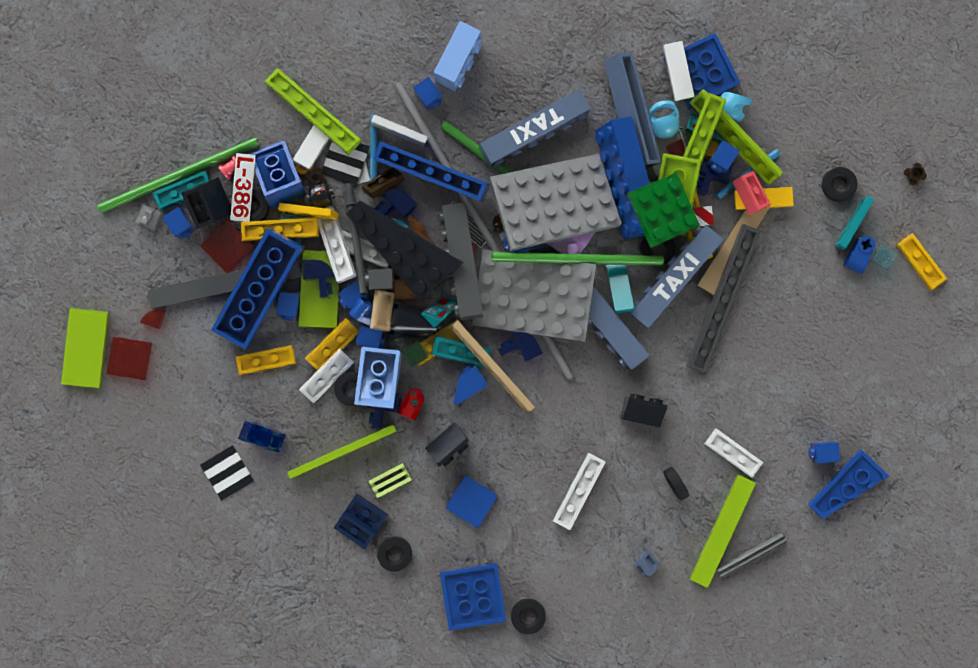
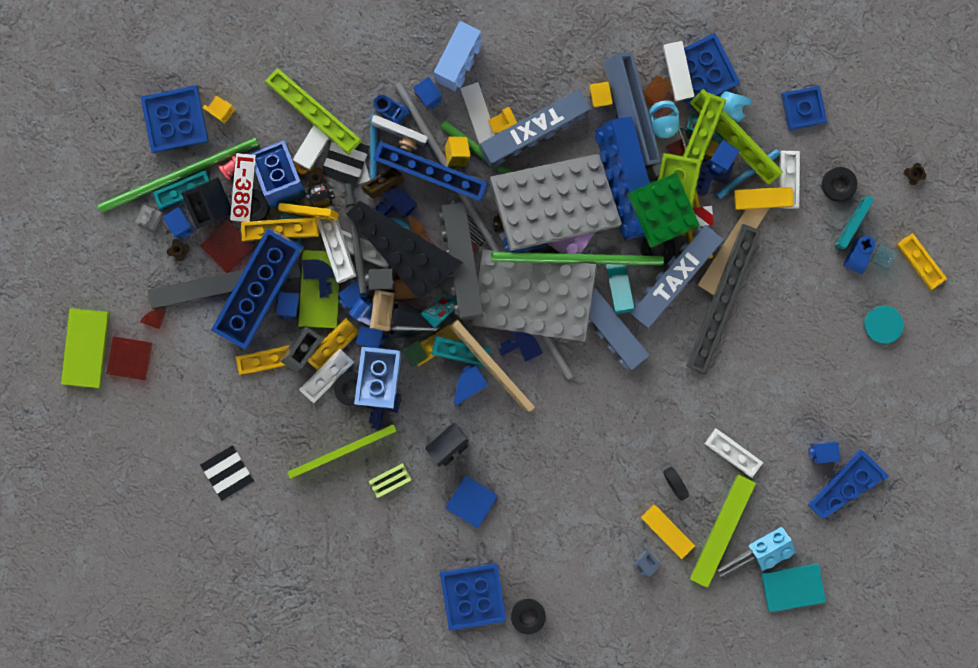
clear blue brick [238,421,286,453] -> none
dark blue slope [334,493,389,549] -> none
black tyre [377,536,412,572] -> none
red rock [398,387,424,421] -> none
white plate [553,453,605,530] -> none
black slope [620,394,668,428] -> none
coral slope [733,171,771,215] -> none
none -> blue plate [140,85,209,154]
none -> dark brown plate [167,239,190,261]
none -> yellow panel [202,96,236,124]
none -> dark grey brick [280,327,322,372]
none -> blue piece [374,95,411,126]
none -> light nougat plate [398,137,417,153]
none -> yellow panel [445,137,471,167]
none -> white sticker [460,82,495,145]
none -> yellow panel [488,107,517,135]
none -> yellow panel [588,82,613,109]
none -> yellow tile [641,504,695,559]
none -> clear orange brick [643,75,672,106]
none -> medium azure bracket [749,527,796,571]
none -> teal tile [761,563,826,612]
none -> white tile [779,151,800,209]
none -> blue tile [781,85,827,131]
none -> teal tile [864,306,904,344]

